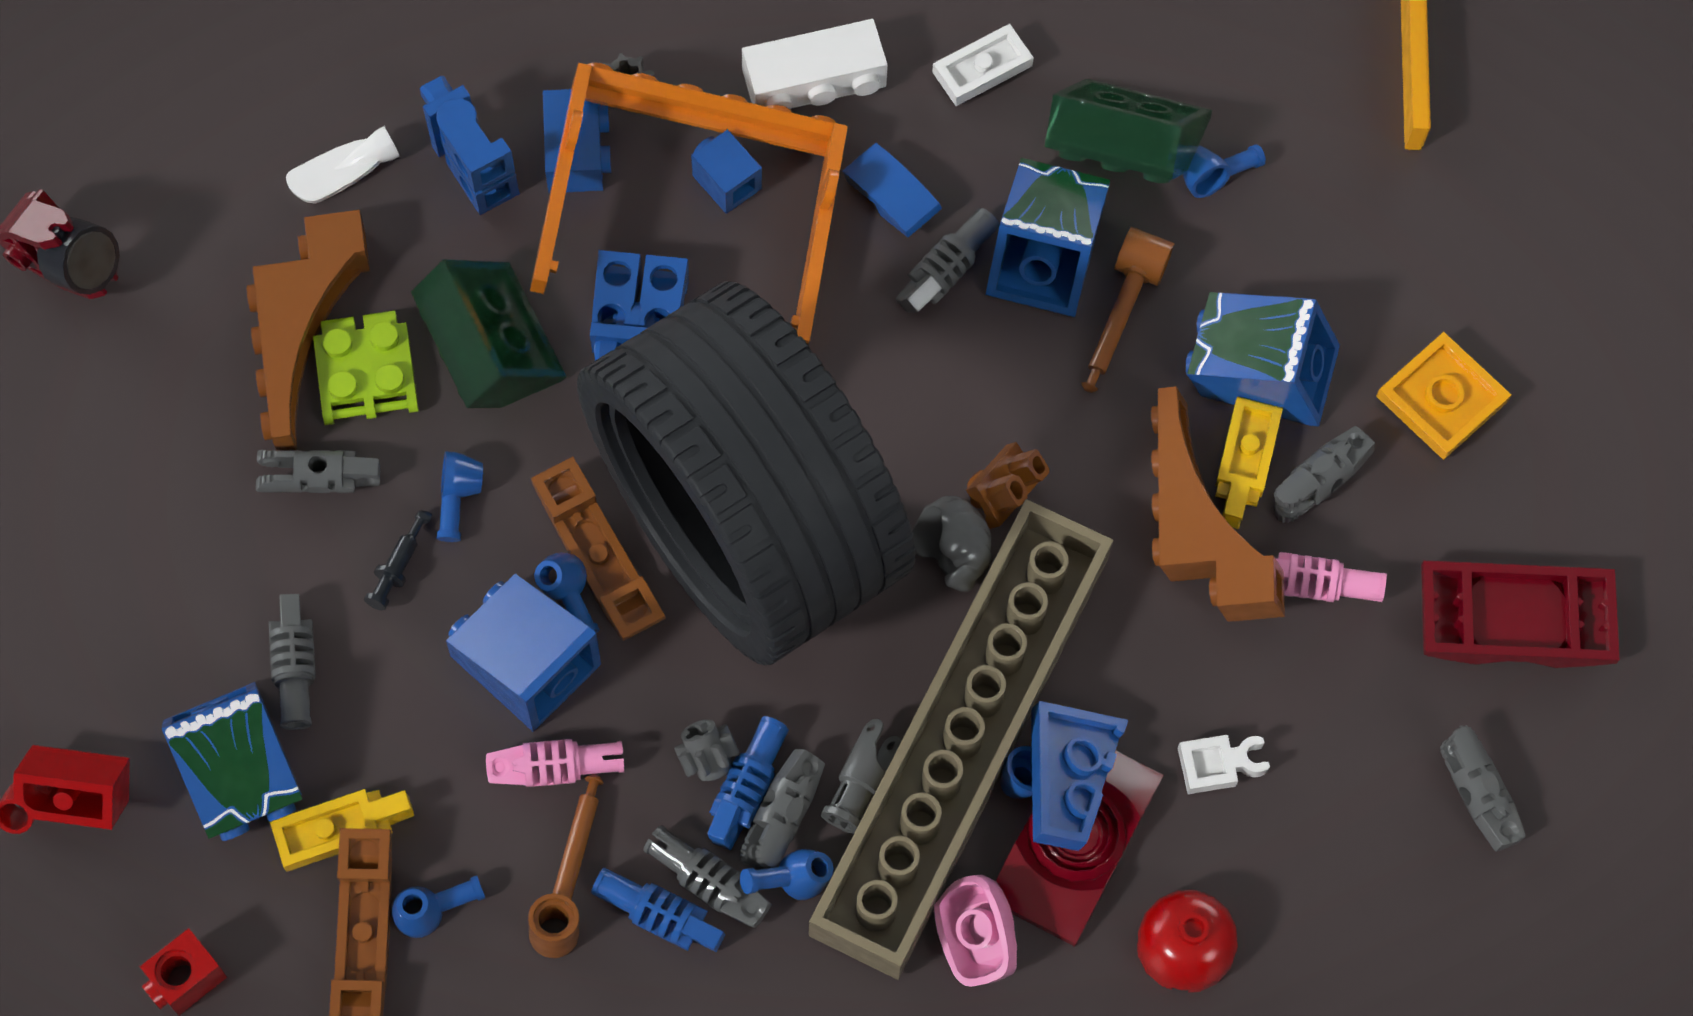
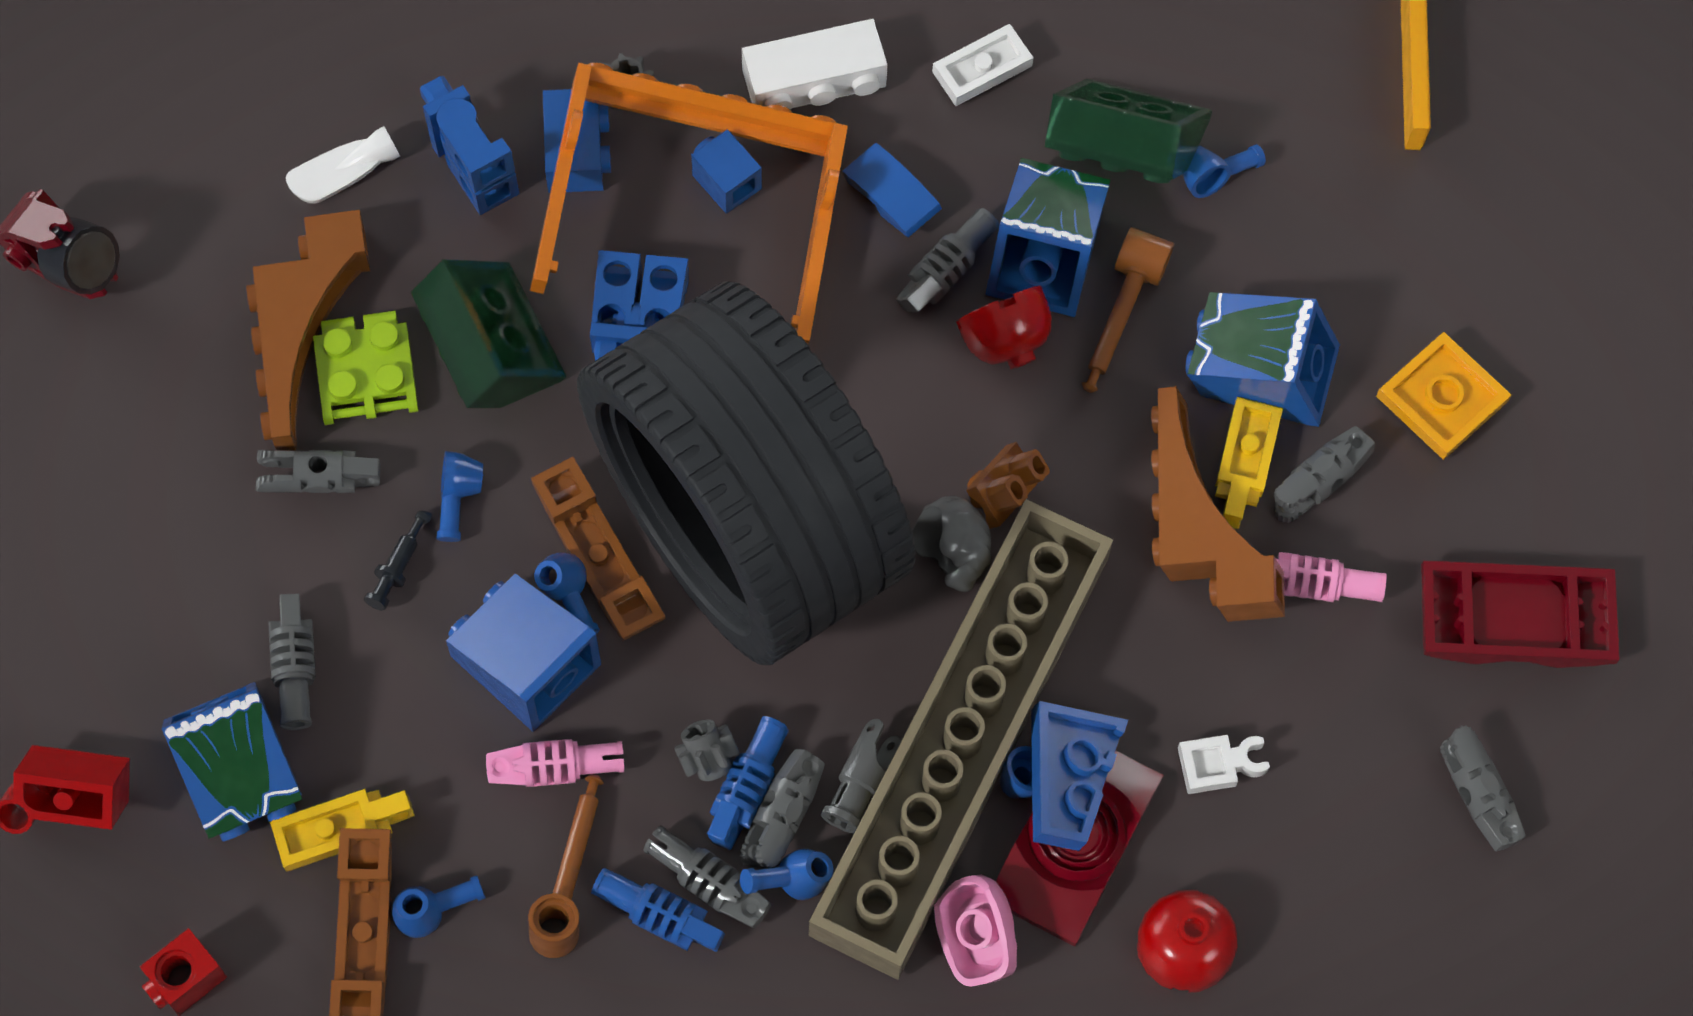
none -> red cylinder [956,285,1052,370]

